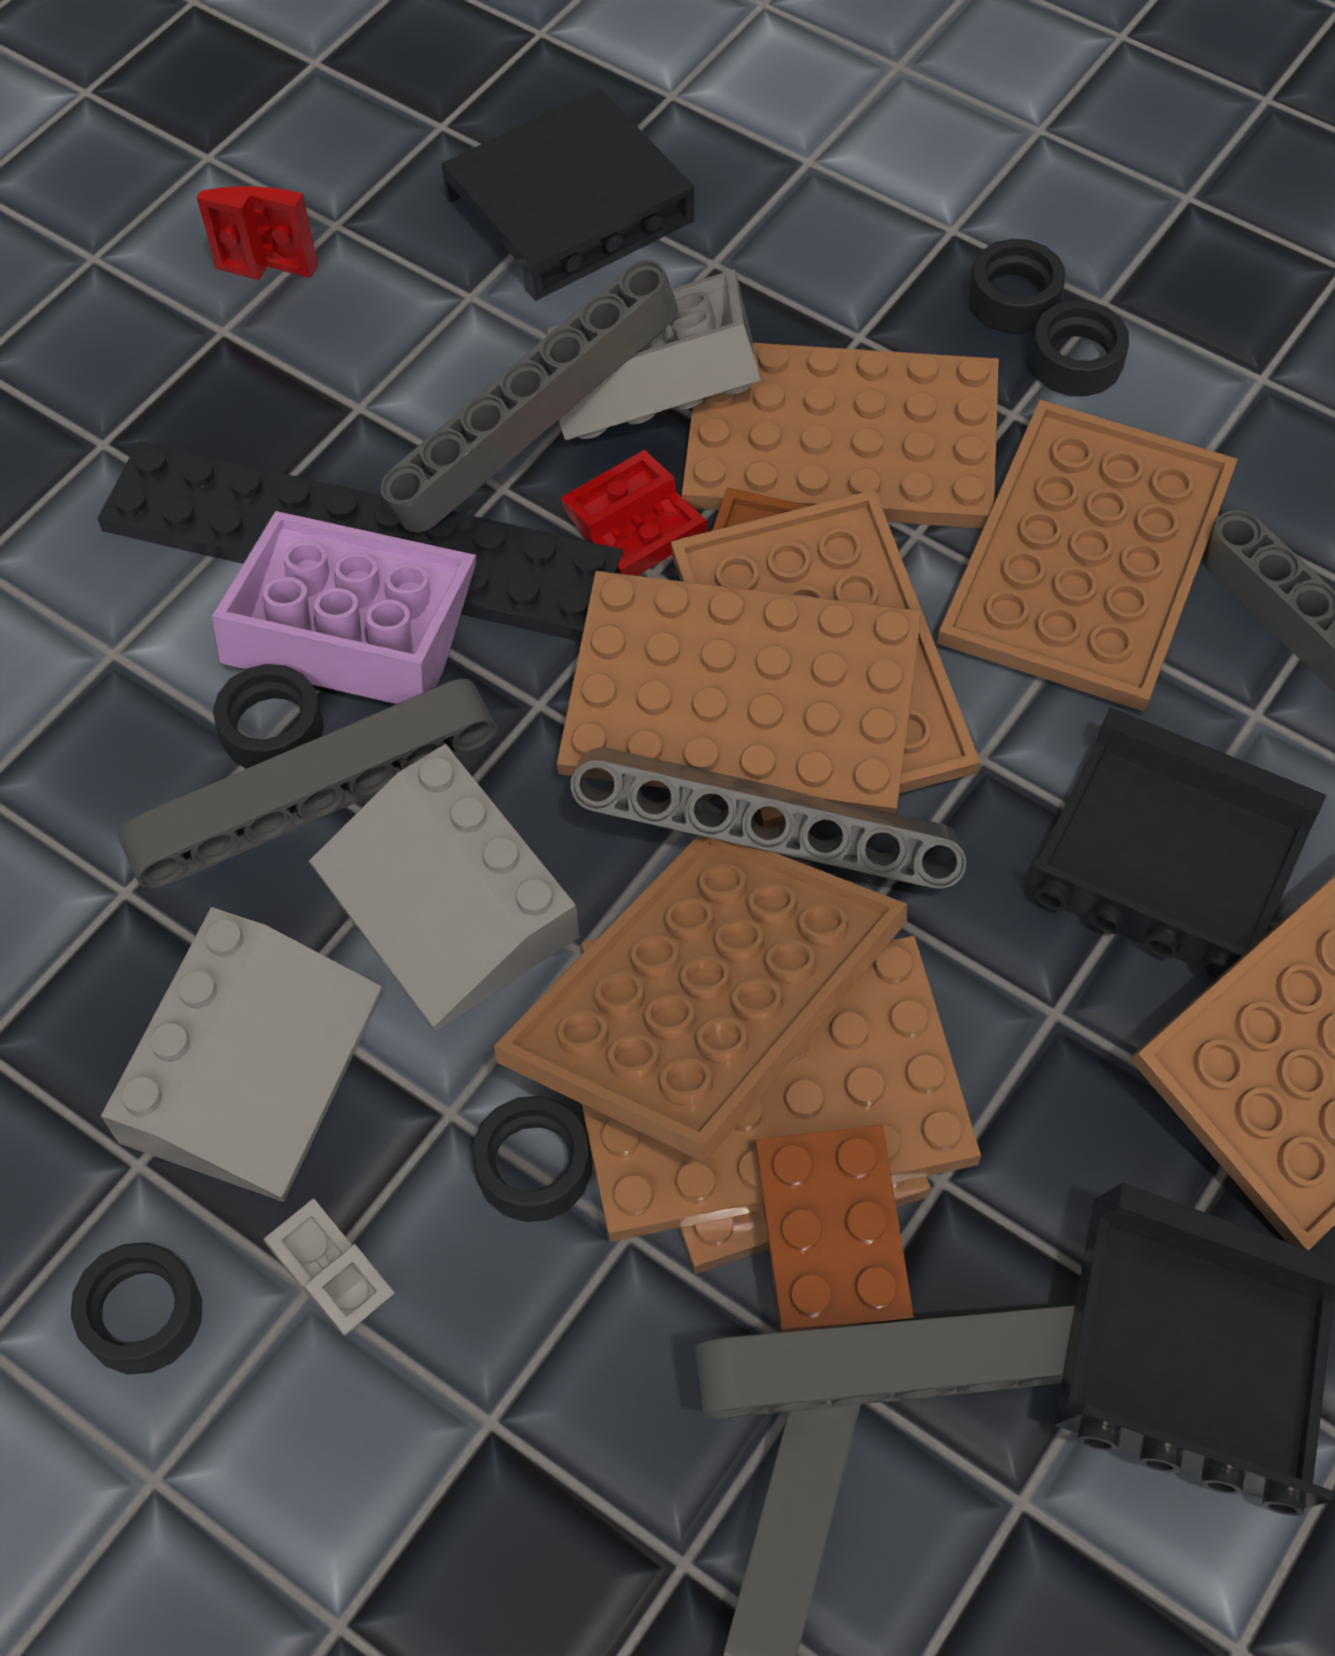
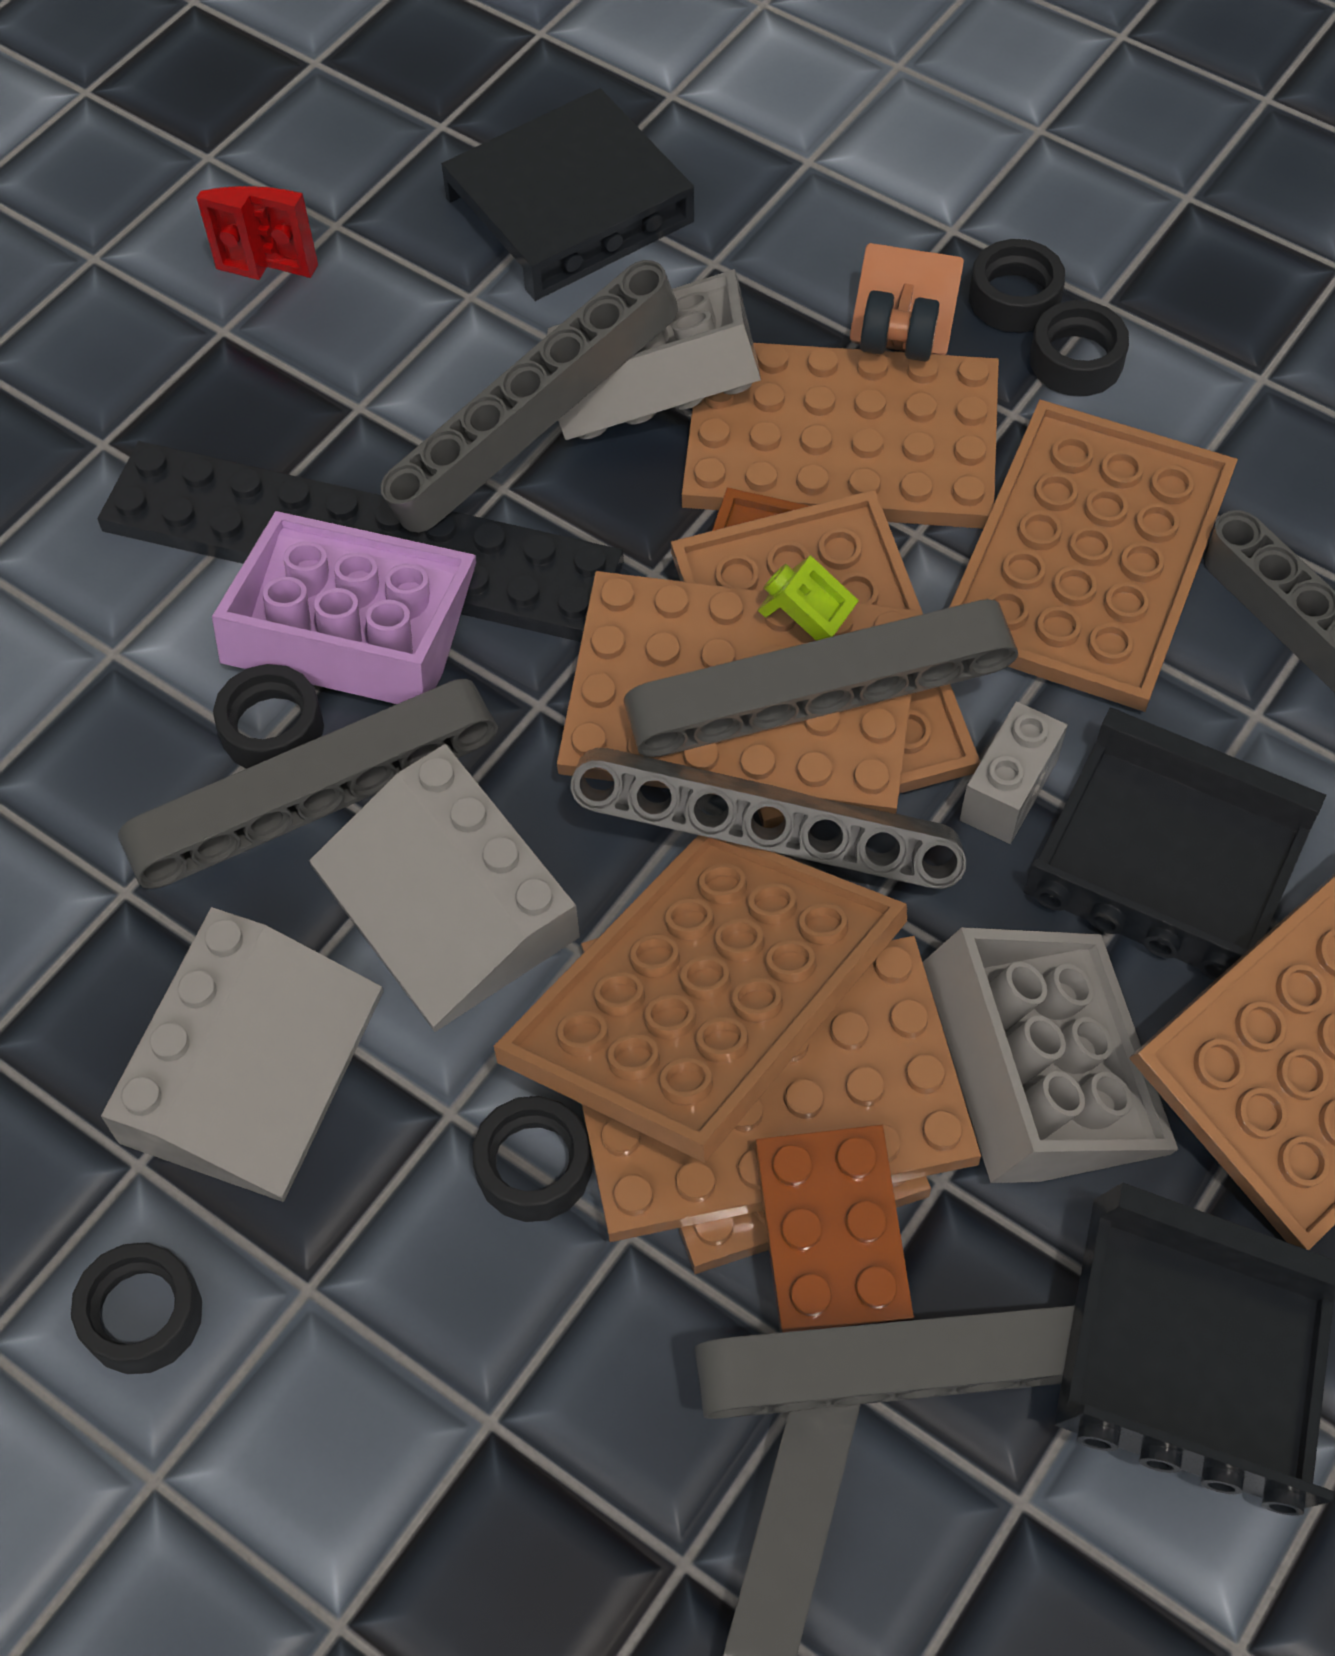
light grey slope [263,1198,395,1336] -> none
red slope [560,450,708,576] -> none
none -> dark grey beam [623,599,1018,757]
none -> lime bracket [757,555,859,641]
none -> nougat plate [850,243,964,362]
none -> light grey slope [923,927,1178,1183]
none -> light grey brick [960,701,1068,844]

